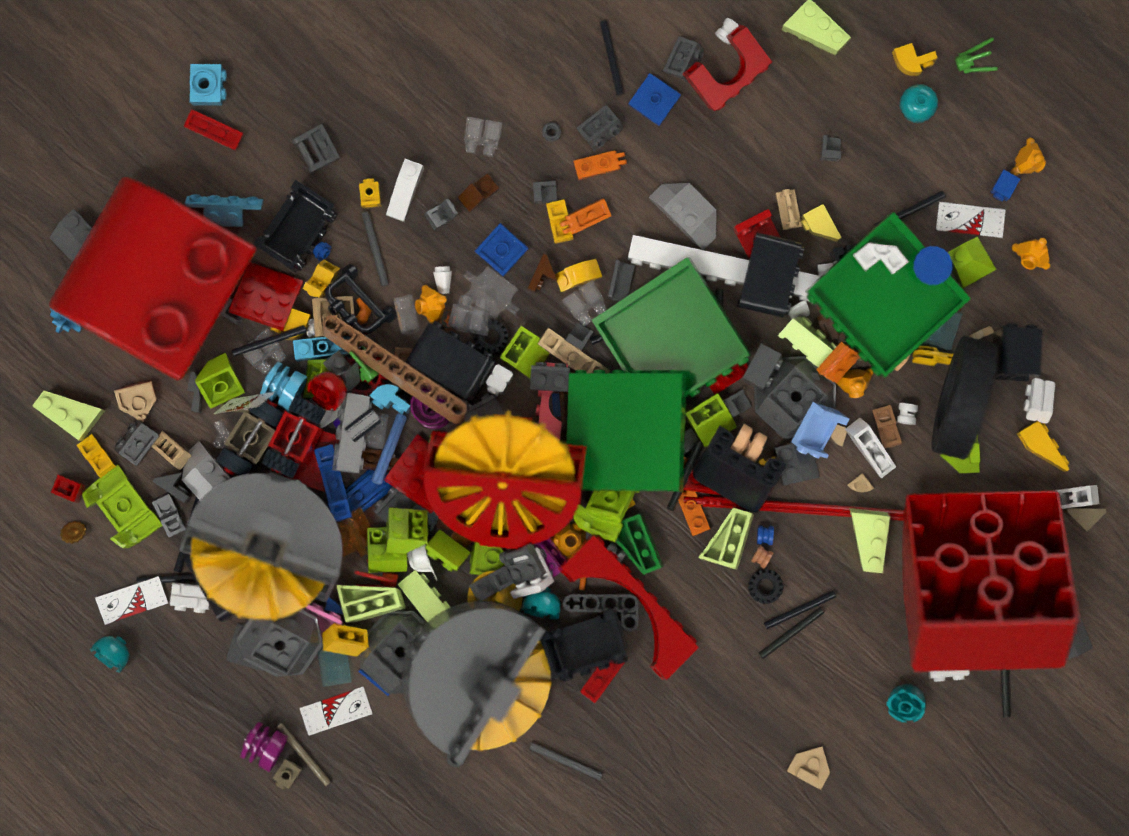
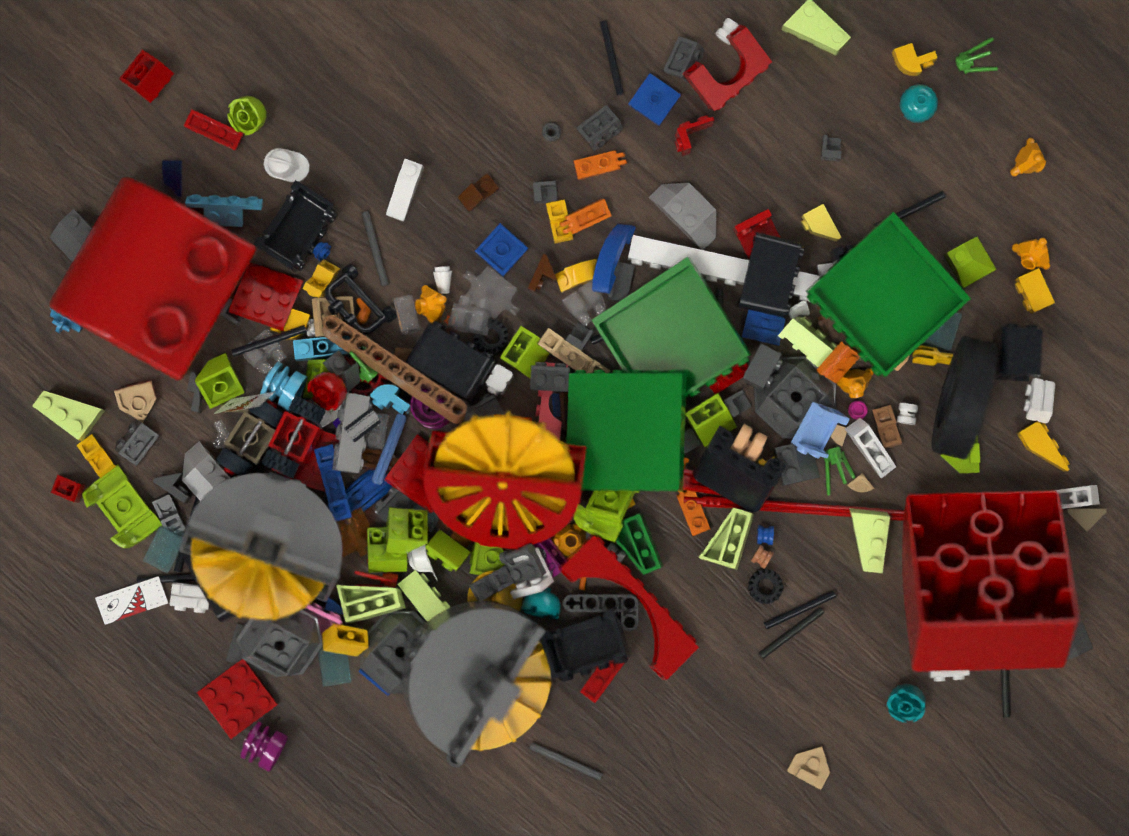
pearl gold piece [60,521,87,544] -> none
teal cylinder [90,636,129,673] -> none
tan slope [151,431,192,470] -> none
medium azure brick [190,64,227,105] -> none
dark tan brick [273,758,303,790] -> none
dark tan bar [276,723,331,787] -> none
dark grey plate [292,124,340,174] -> none
white sticker [300,687,372,735] -> none
yellow brick [359,179,381,208] -> none
dark grey bracket [424,199,458,230] -> none
clear hips [464,117,503,157] -> none
pearl dark grey bar [667,441,703,511] -> none
tan hinge [776,189,802,230] -> none
white tile [853,243,908,274] -> none
blue tile [913,246,952,285] -> none
white sticker [936,202,1005,238] -> none
tan tile [968,326,994,339] -> none
blue brick [990,170,1020,202] -> none
none -> red slope [119,50,174,103]
none -> clear light blue plate [143,526,183,573]
none -> clear blue slope [162,160,182,197]
none -> red plate [197,659,278,739]
none -> lime cylinder [228,96,267,135]
none -> white piece [264,148,309,182]
none -> blue slope [592,224,636,294]
none -> red bracket [674,115,715,156]
none -> blue plate [742,310,786,346]
none -> bright green plant [824,447,856,496]
none -> dark pink plate [848,401,868,420]
none -> yellow brick [1015,268,1055,314]

